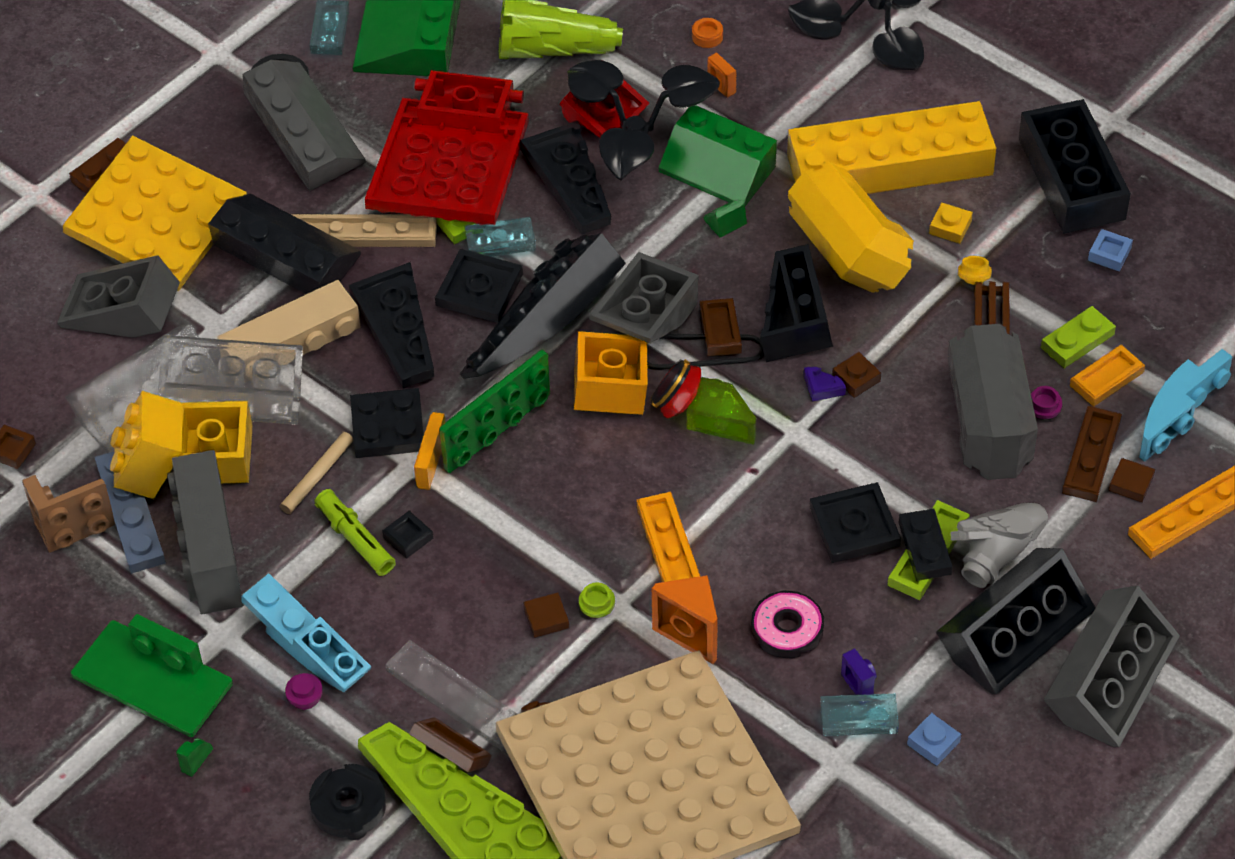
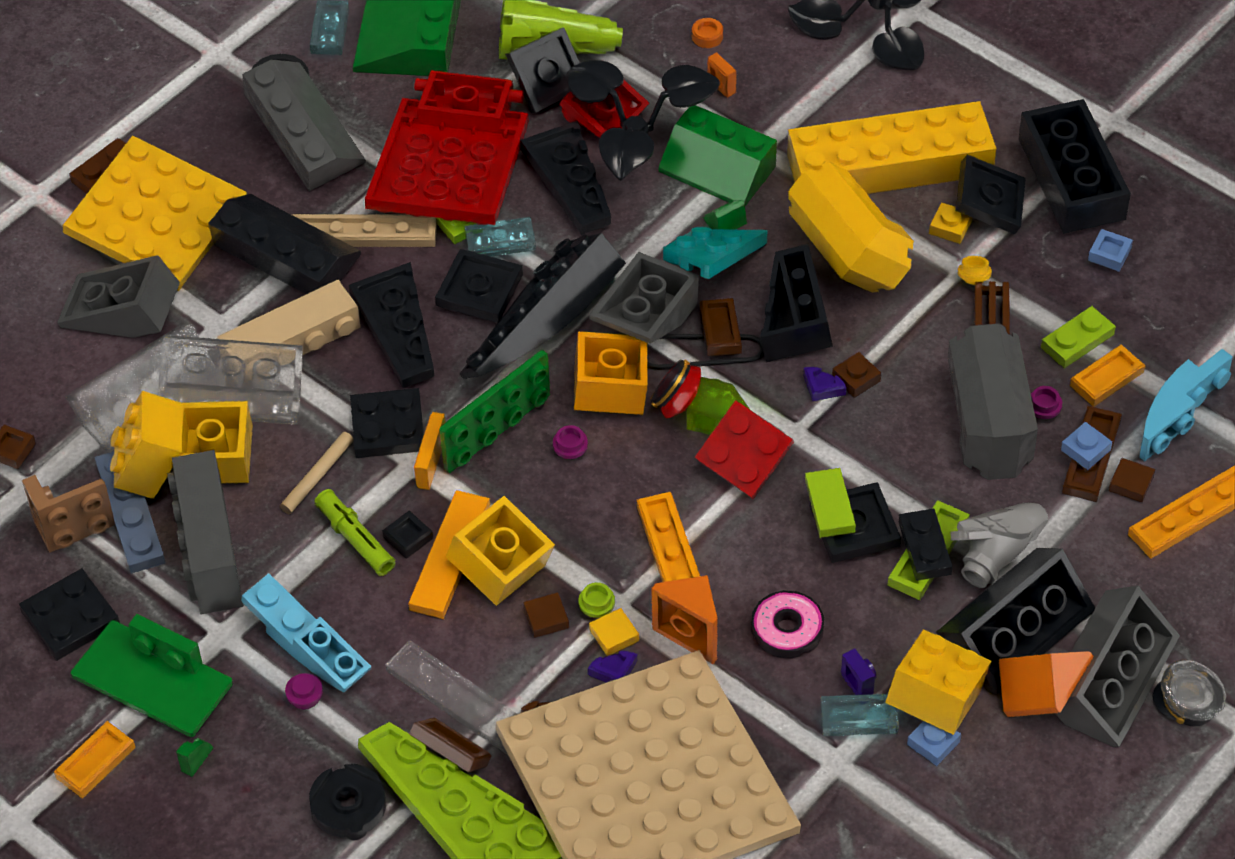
none -> black plate [19,568,120,661]
none -> light orange tile [54,721,136,799]
none -> light orange tile [408,490,490,619]
none -> yellow brick [445,496,555,606]
none -> black plate [505,27,580,113]
none -> magenta plate [553,425,588,459]
none -> dark purple tile [587,651,638,683]
none -> yellow tile [589,608,639,656]
none -> teal wing [663,227,768,279]
none -> red plate [694,400,794,499]
none -> lime tile [805,468,856,538]
none -> yellow brick [885,629,991,735]
none -> black plate [955,154,1026,234]
none -> orange slope [999,651,1094,717]
none -> medium blue plate [1061,422,1112,470]
none -> clear piece [1153,660,1227,726]

